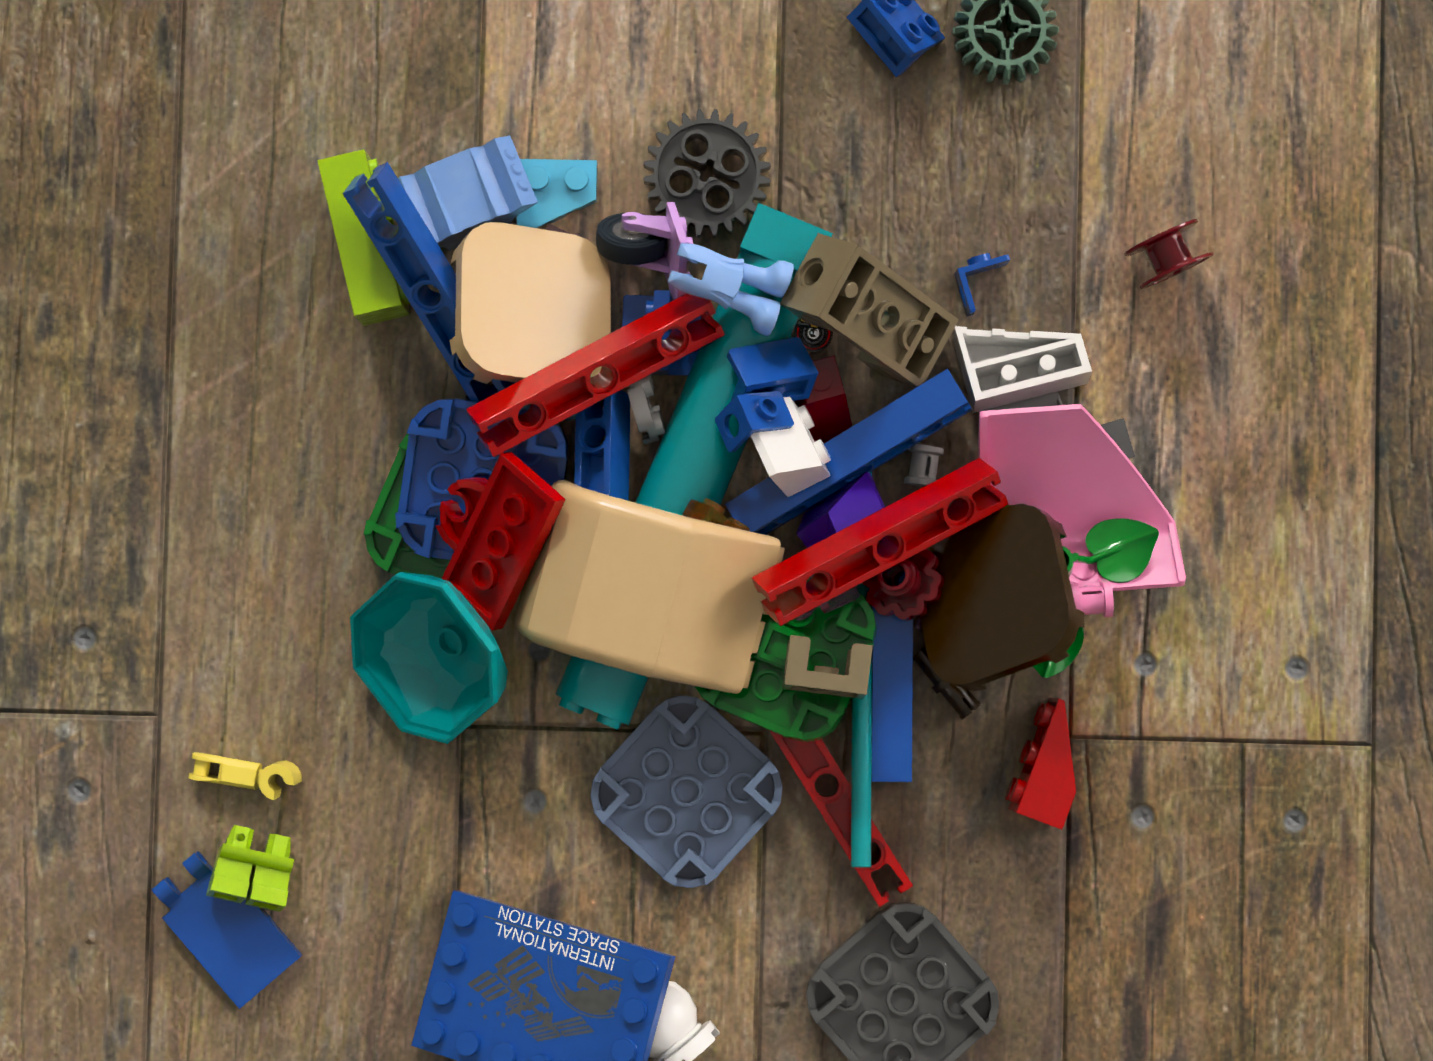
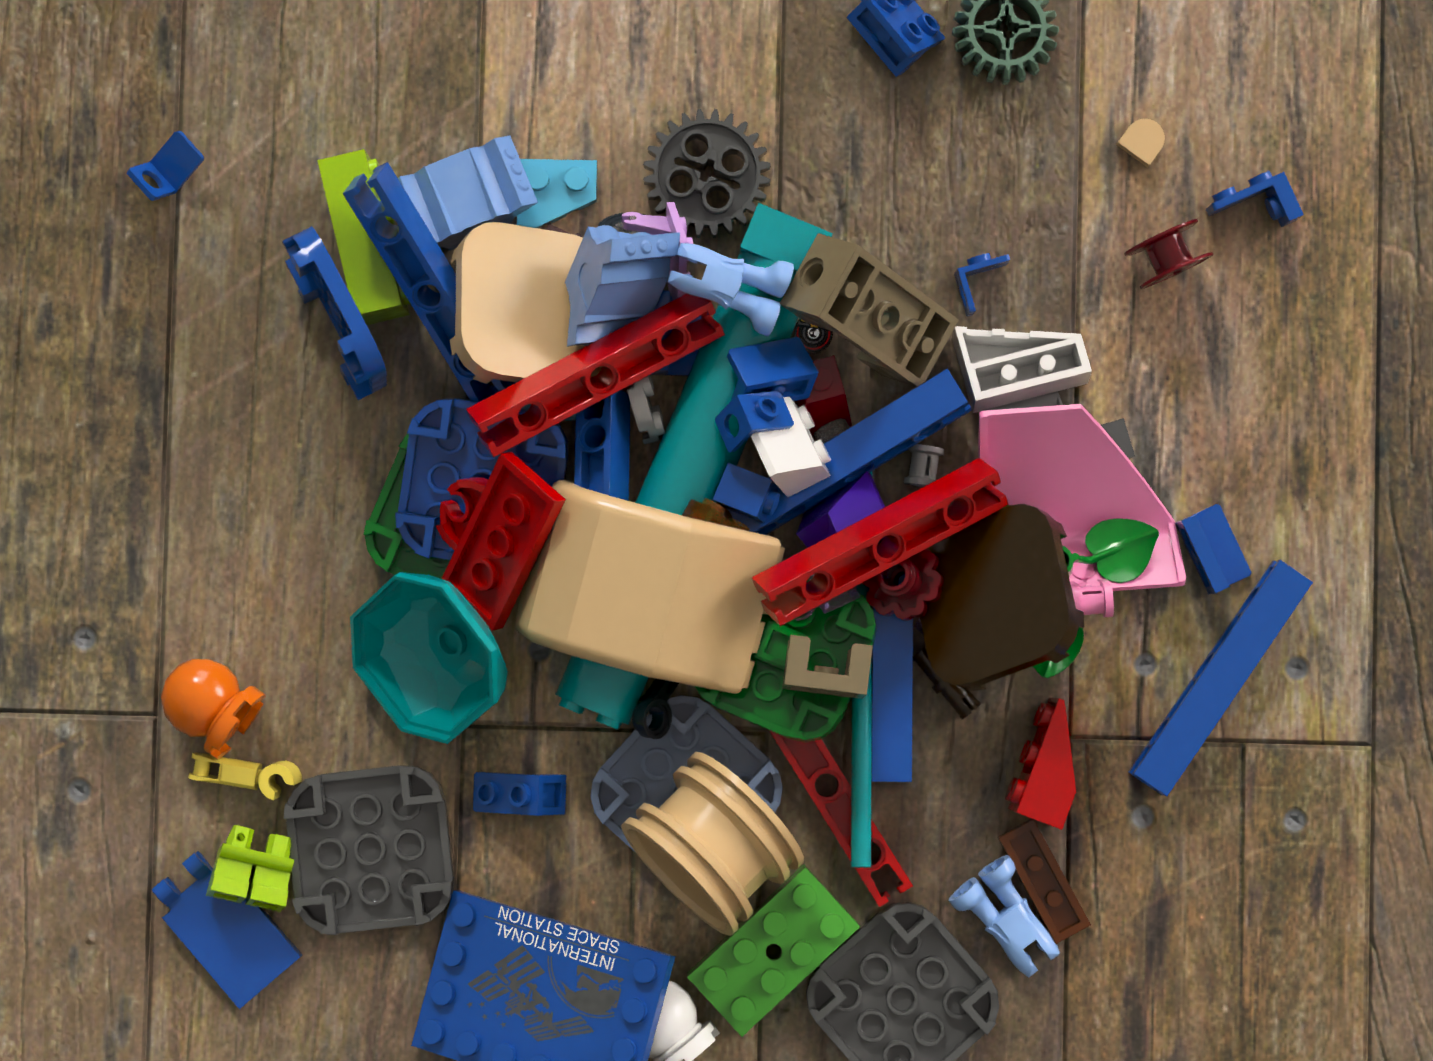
none -> blue bracket [127,131,204,201]
none -> orange tile [161,659,266,759]
none -> blue tile [282,226,387,400]
none -> dark grey tile [284,765,454,935]
none -> blue bracket [473,772,566,816]
none -> medium blue slope [565,225,680,347]
none -> tan wheel [621,752,804,936]
none -> black piece [632,679,679,739]
none -> bright green brick [687,864,860,1037]
none -> blue brick [713,463,780,523]
none -> clear smoke tile [812,419,850,444]
none -> light blue piece [948,855,1060,977]
none -> reddish brown plate [997,818,1091,944]
none -> tan tile [1116,119,1165,168]
none -> blue piece [1128,560,1313,796]
none -> blue panel [1175,504,1251,595]
none -> blue bracket [1206,171,1304,227]

